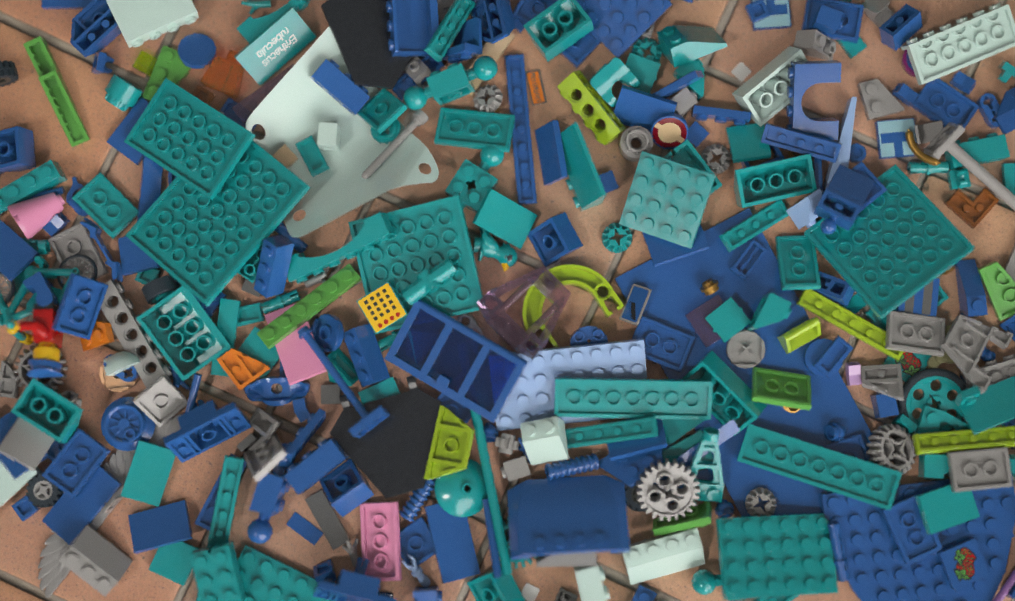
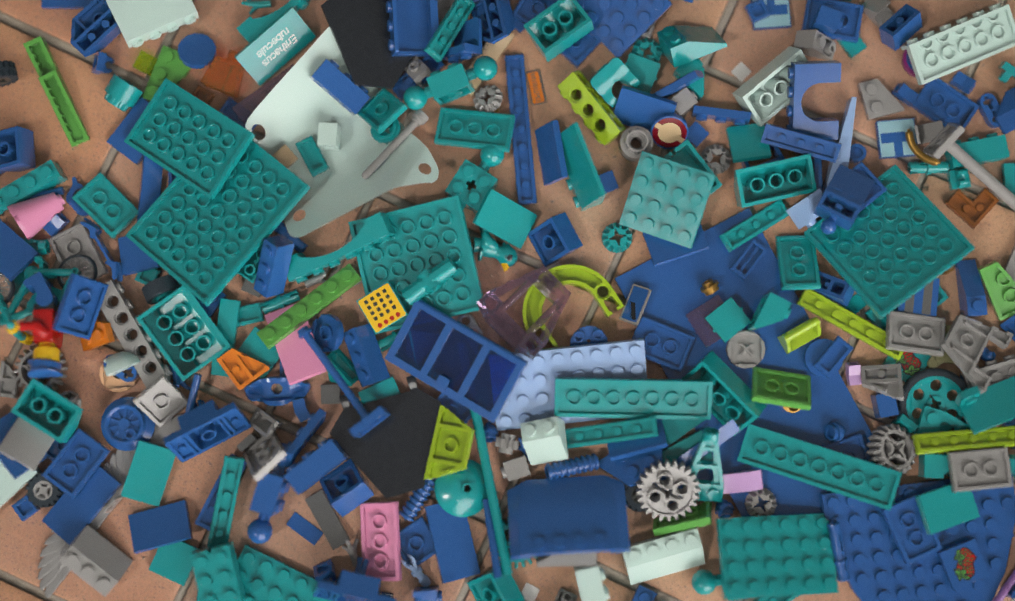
none -> lavender slope [722,469,763,494]

